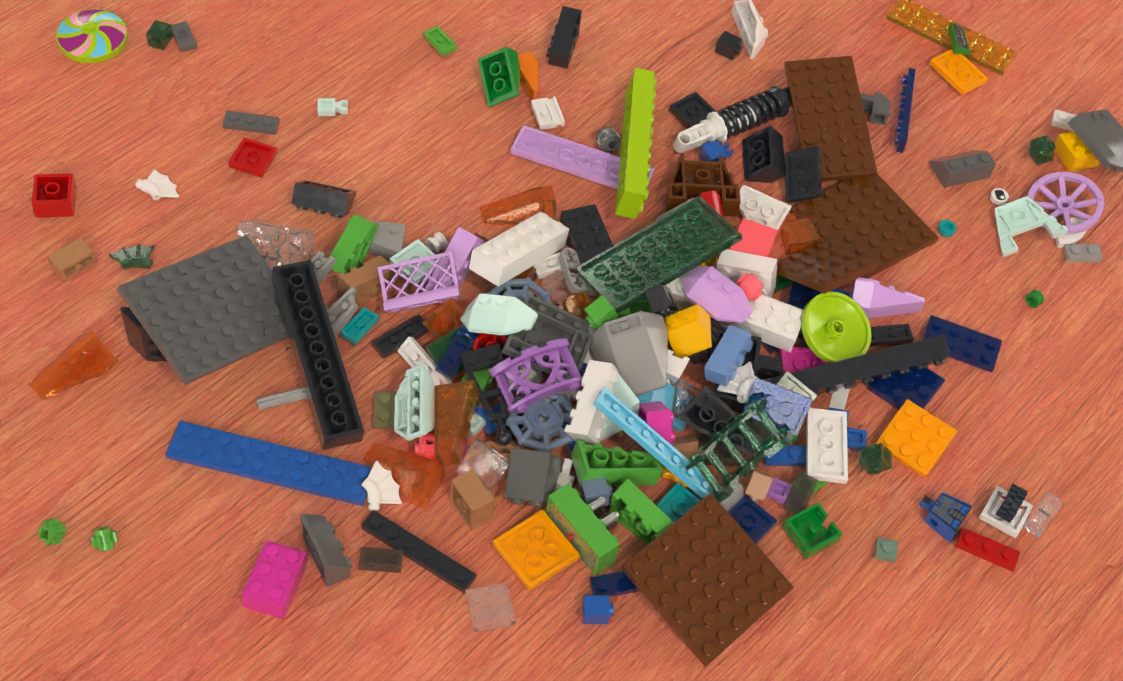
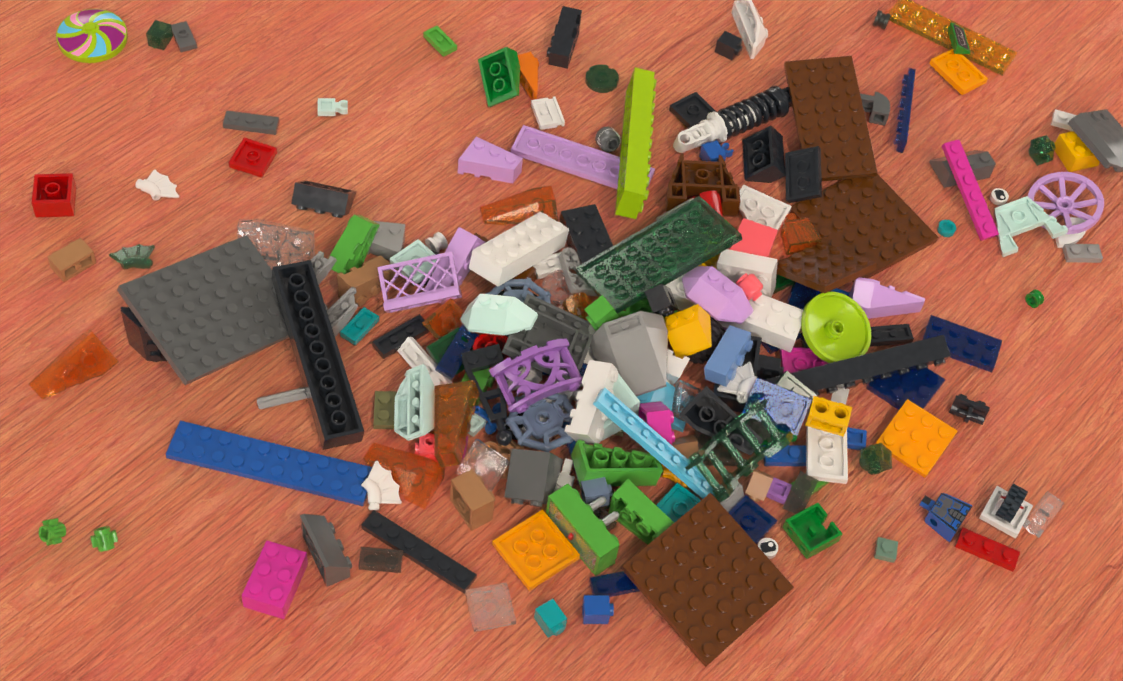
none -> lavender wedge [458,137,523,184]
none -> teal brick [534,599,567,638]
none -> clear green tile [585,64,619,93]
none -> tile [758,538,778,559]
none -> yellow brick [805,396,852,437]
none -> pearl dark grey wheel [873,10,891,30]
none -> dark pink plate [941,139,999,241]
none -> black hips [949,394,990,425]

